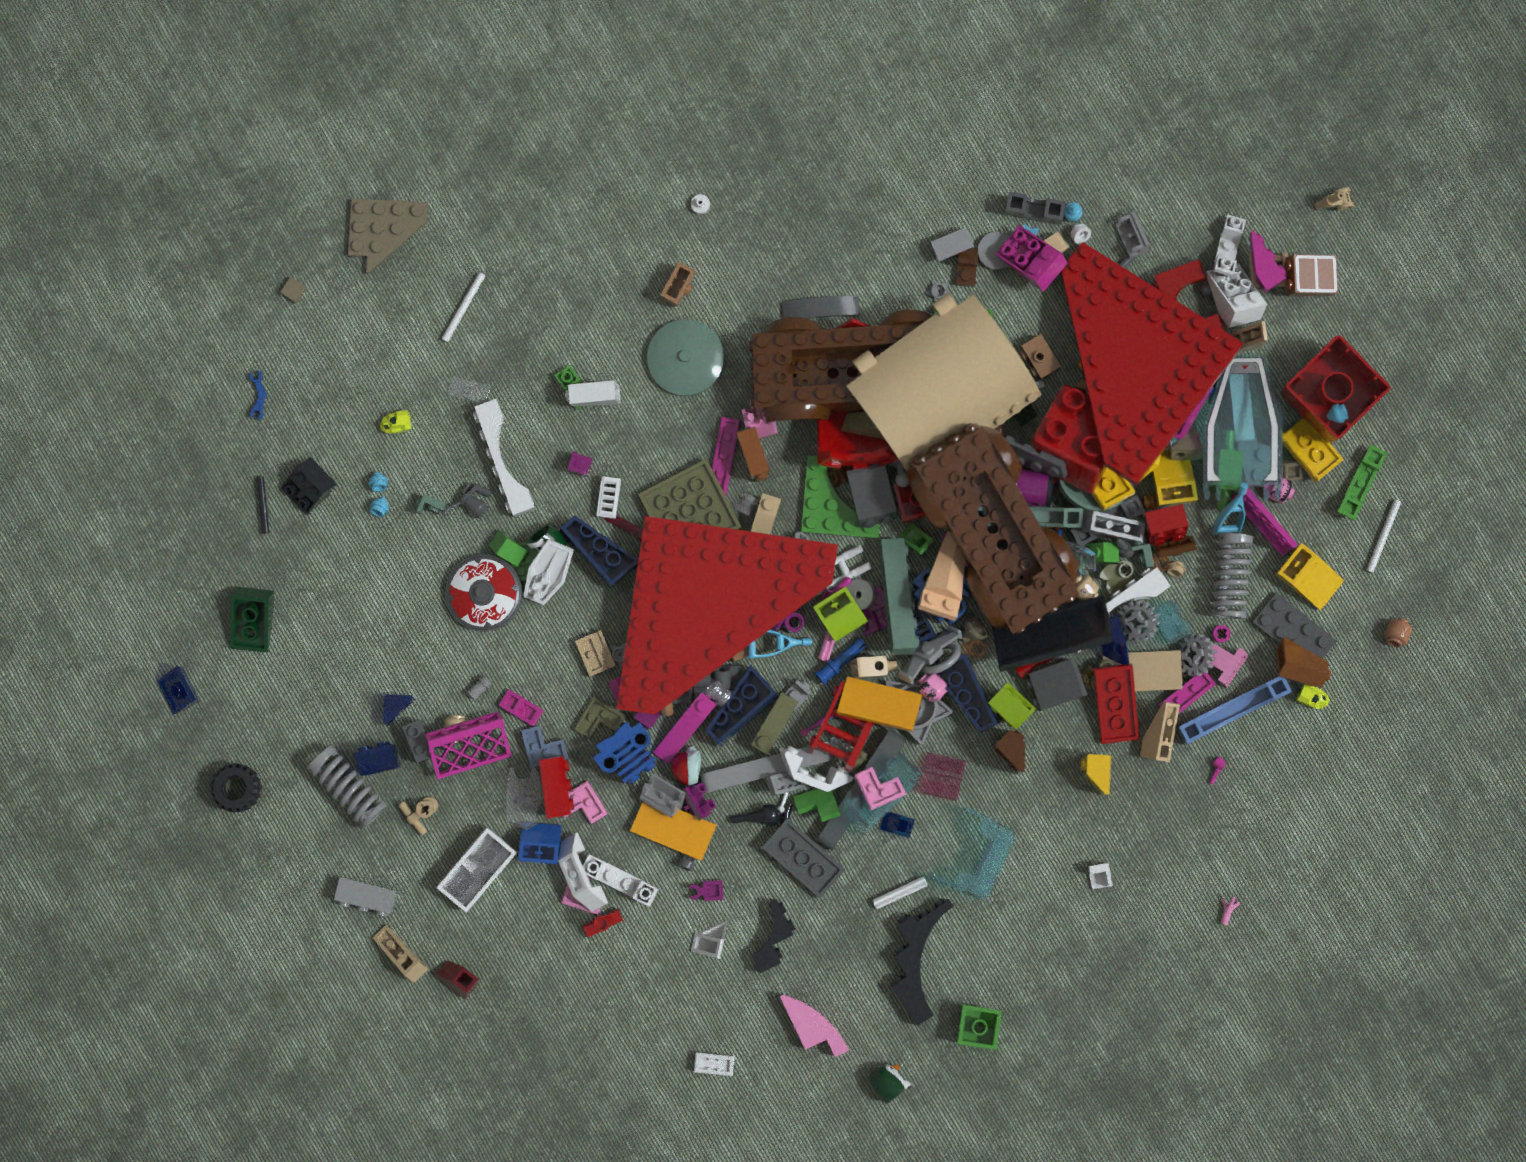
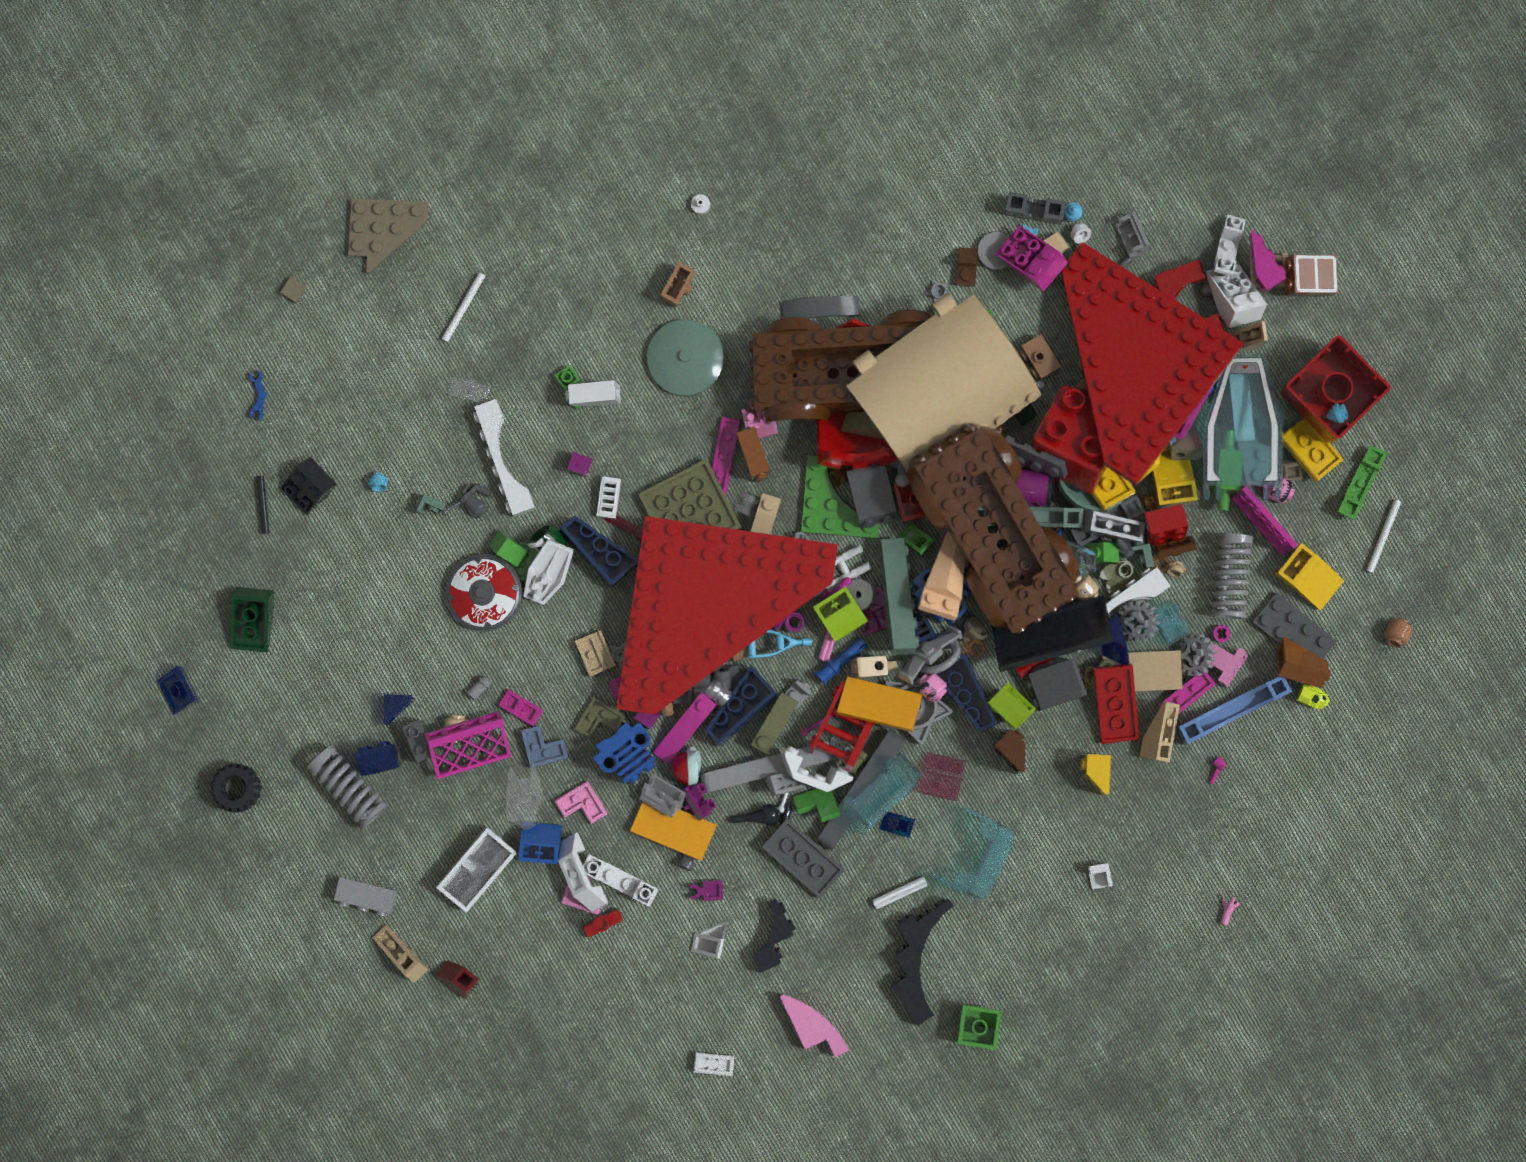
medium azure plate [370,497,389,518] -> none
neon yellow rock [380,410,412,434] -> none
tan piece [398,797,438,835] -> none
red slope [539,756,574,819] -> none
bright pink tile [854,767,906,811] -> none
dark green piece [870,1064,913,1104] -> none
light grey hinge [929,227,974,262] -> none
medium azure piece [1212,483,1248,535] -> none
tan piece [1315,187,1354,211] -> none

